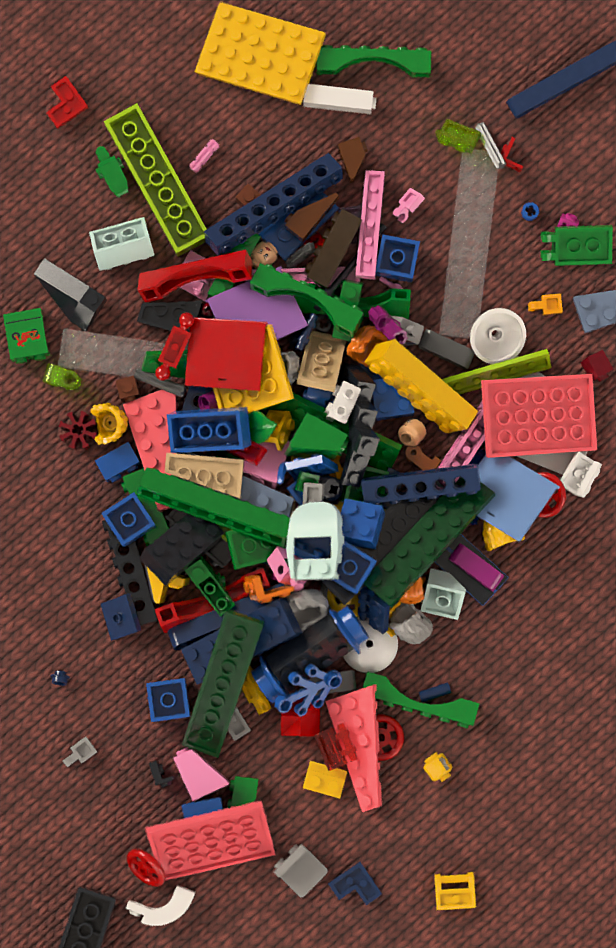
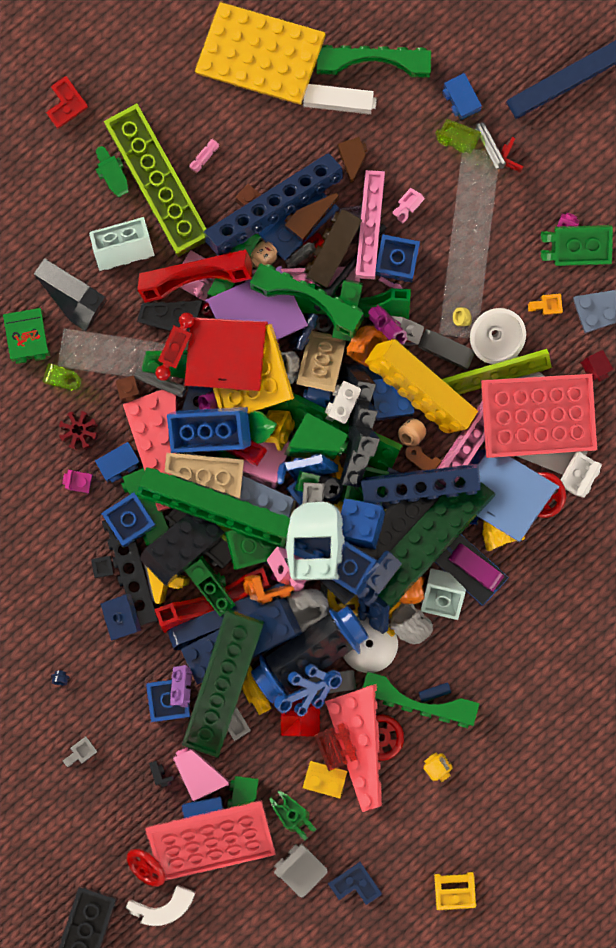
yellow hair [91,403,128,445] -> none
blue bush [521,202,539,221] -> none
none -> dark pink bracket [62,469,93,494]
none -> black plate [91,556,114,578]
none -> medium lavender hinge [170,665,192,707]
none -> green hinge [270,791,317,841]
none -> dark blue hinge [356,551,402,605]
none -> blue brick [442,73,482,121]
none -> light yellow tile [453,307,472,327]

